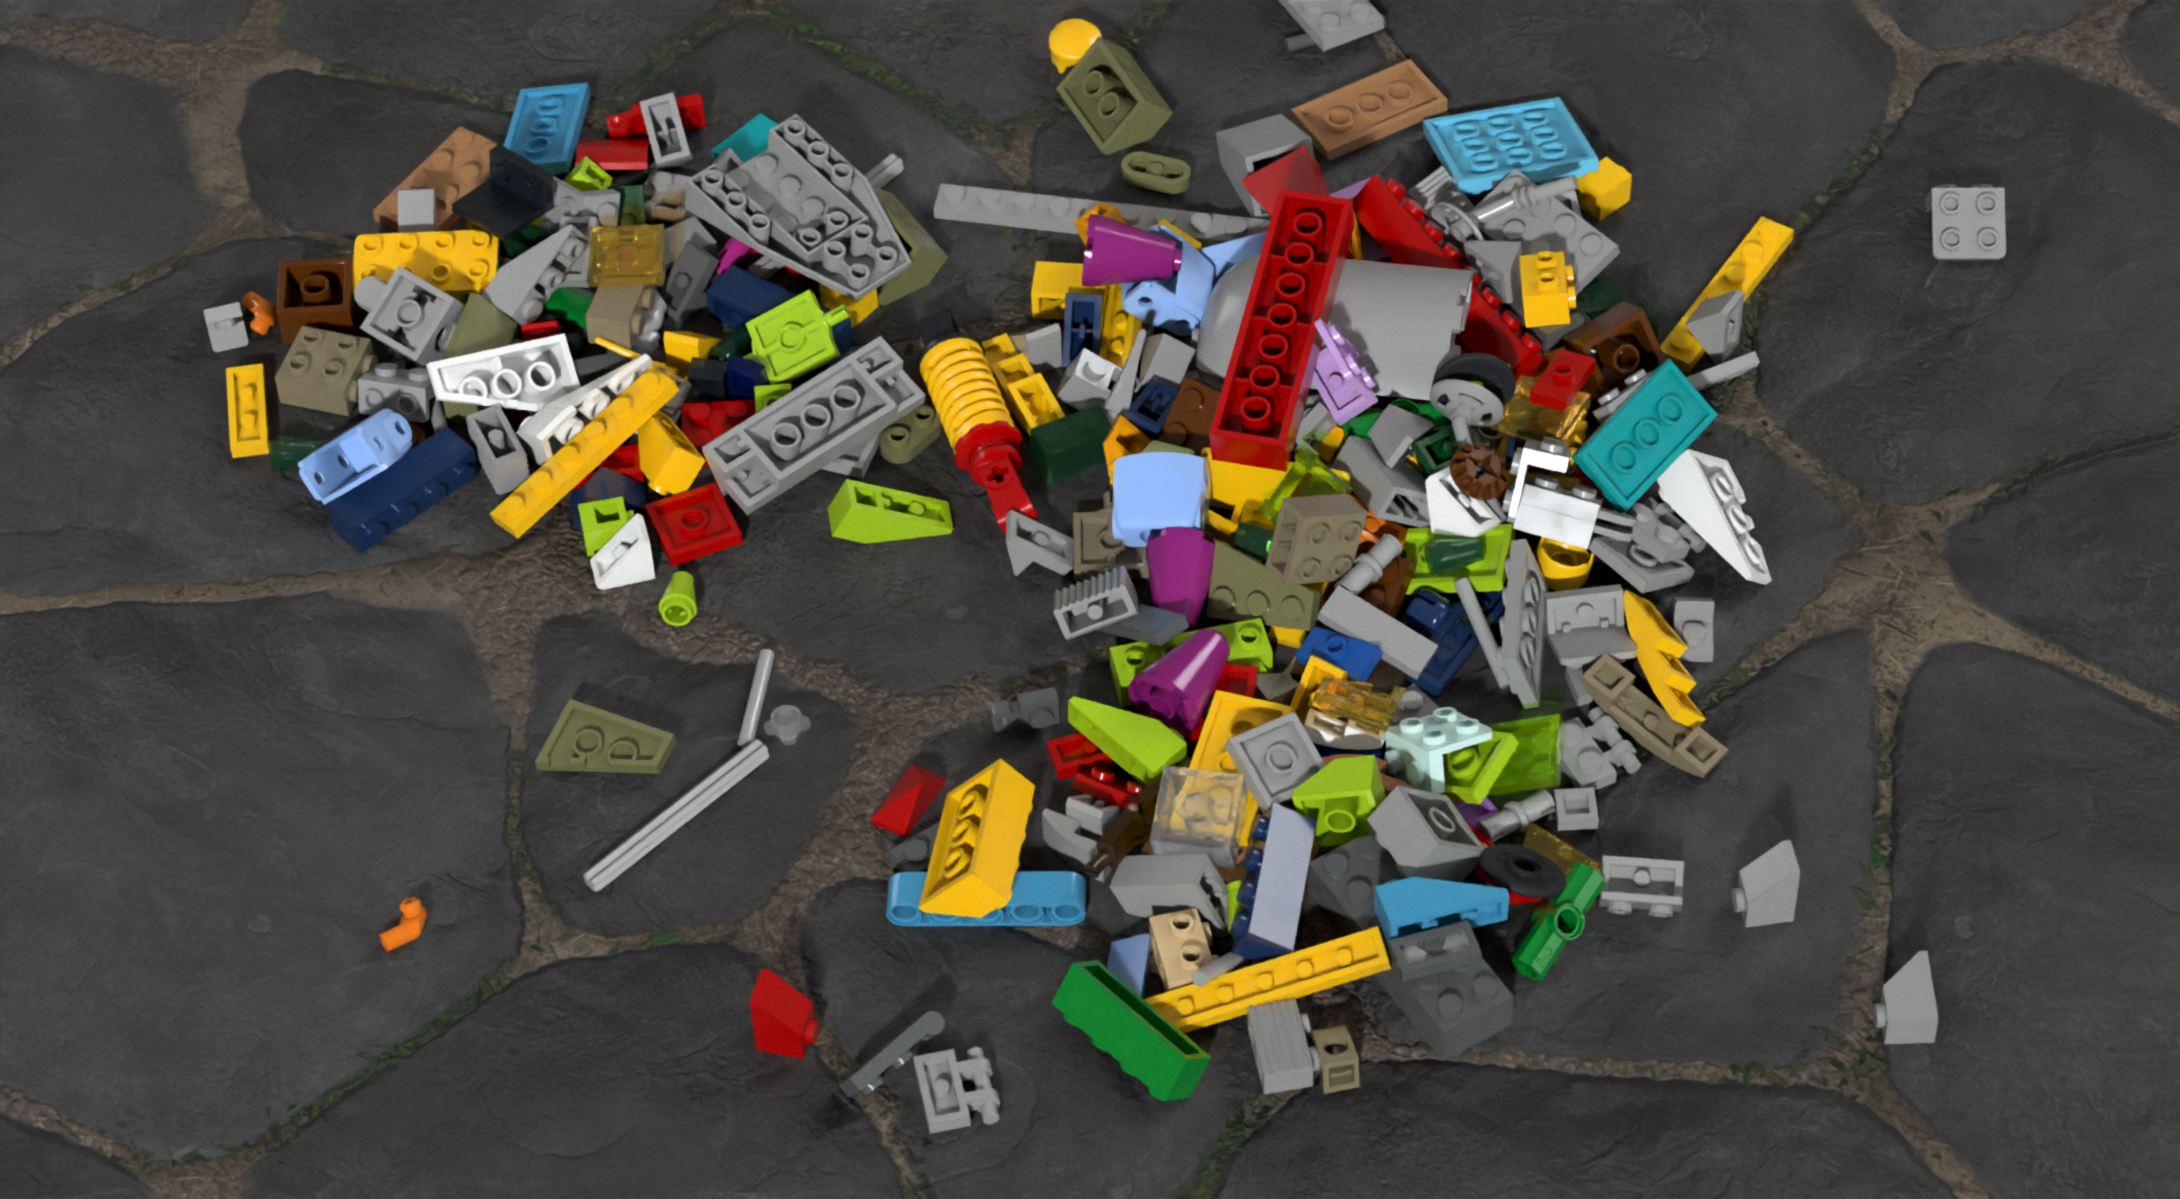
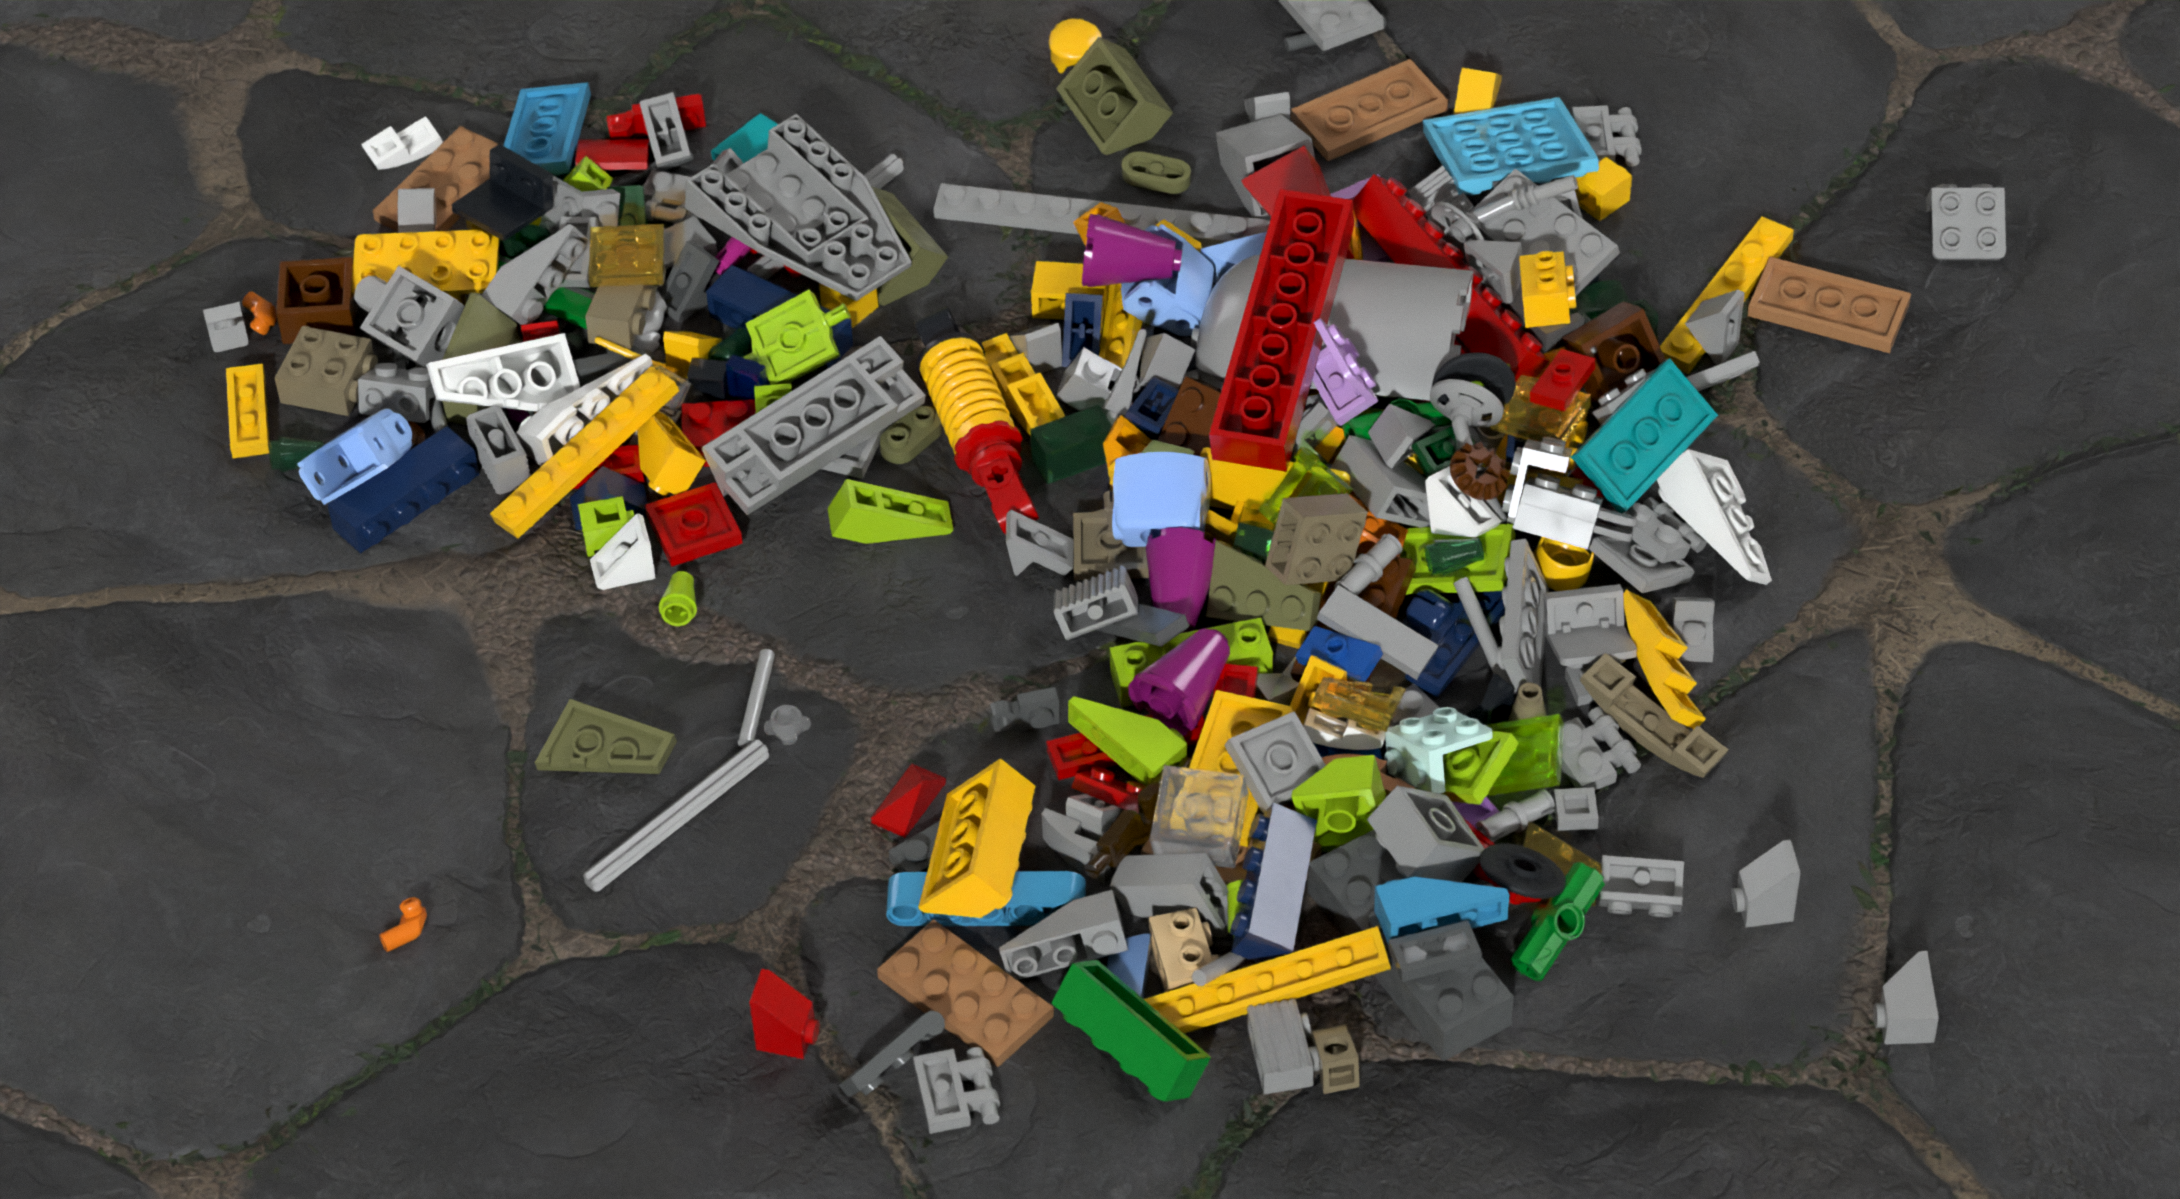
none -> white slope [361,116,443,170]
none -> medium nougat plate [877,919,1054,1067]
none -> light grey slope [999,890,1128,980]
none -> light grey slope [1244,92,1290,123]
none -> yellow slope [1454,68,1502,115]
none -> black slope [1466,673,1514,729]
none -> dark tan cone [1508,682,1548,739]
none -> light grey plate [1572,105,1642,167]
none -> medium nougat plate [1747,257,1911,353]

